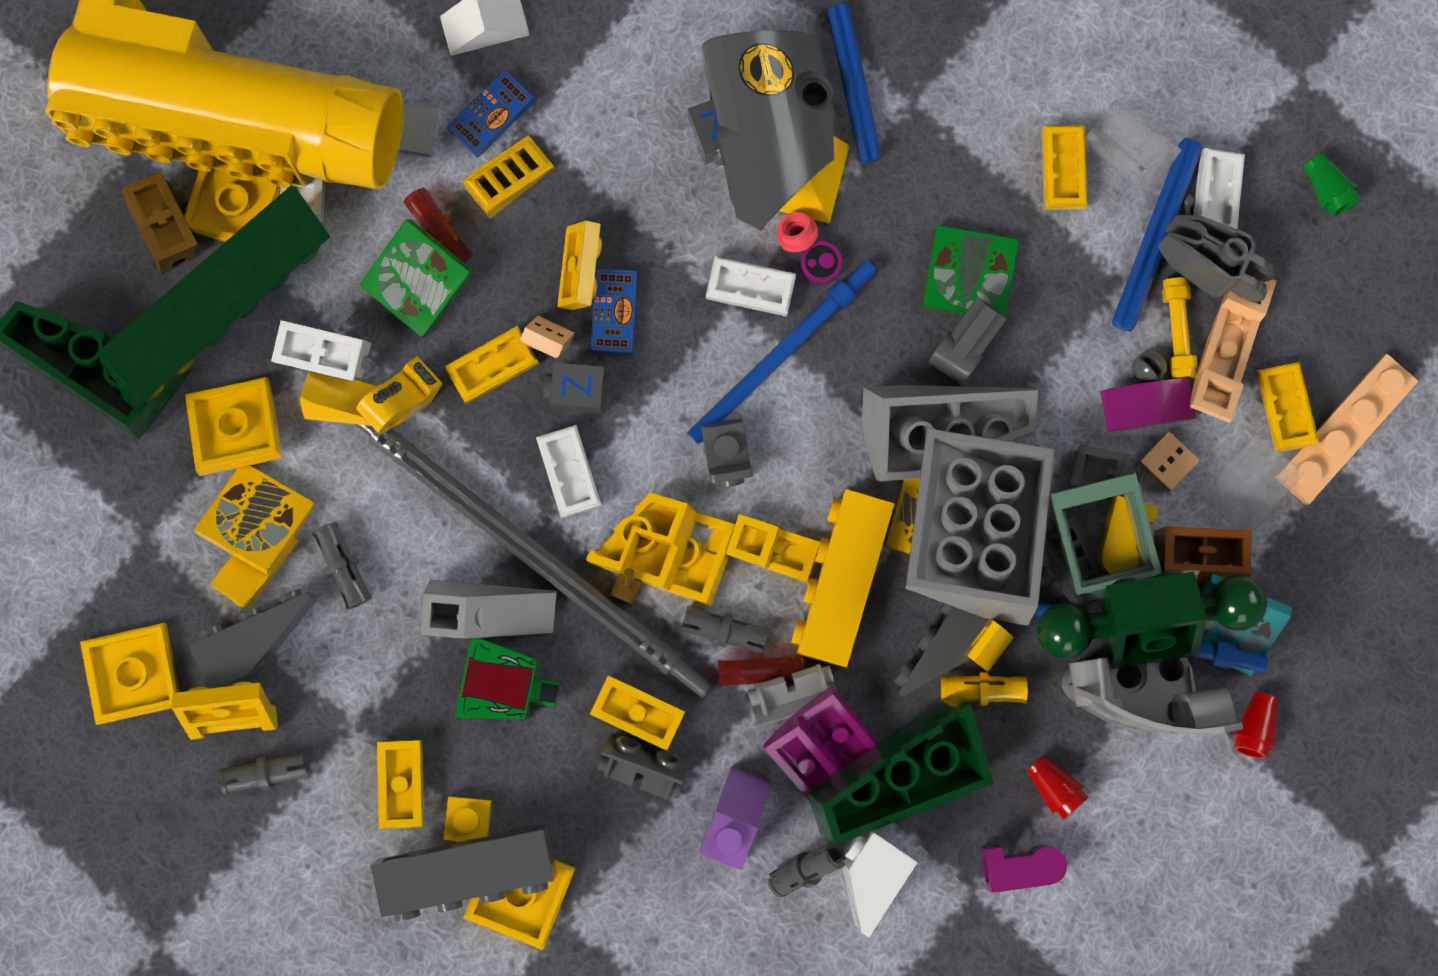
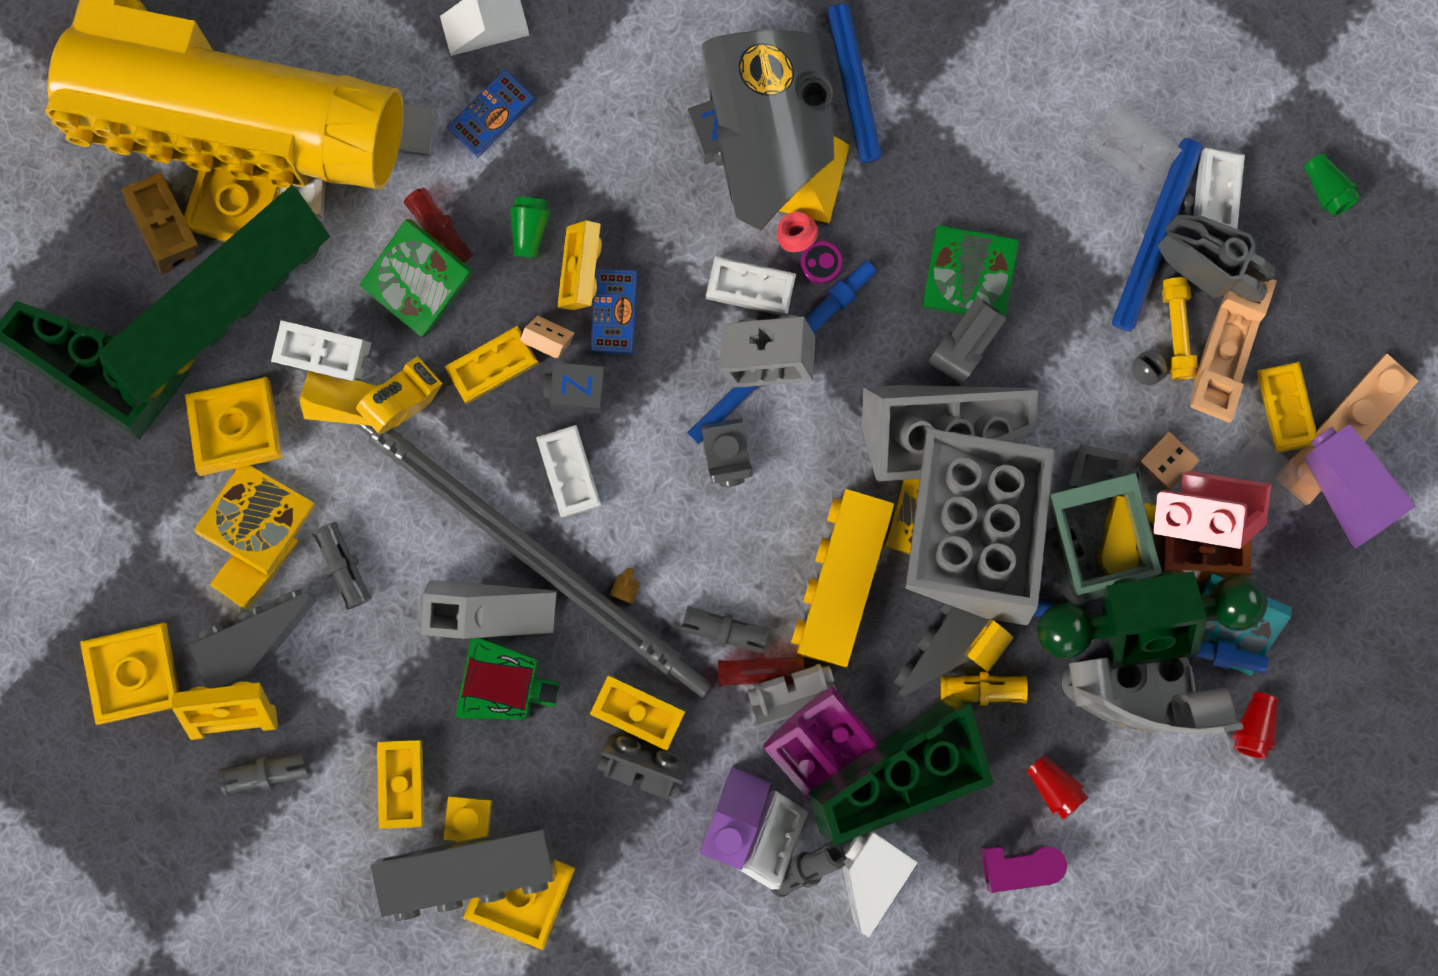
yellow slope [462,135,555,219] -> none
yellow slope [586,492,735,607] -> none
yellow slope [725,514,820,583] -> none
yellow plate [1041,125,1088,210] -> none
magenta slope [1100,377,1196,432] -> none
none -> green cone [509,197,551,258]
none -> light grey brick [719,315,816,388]
none -> white plate [739,791,809,890]
none -> coral panel [1153,471,1271,549]
none -> medium lavender slope [1304,424,1416,549]

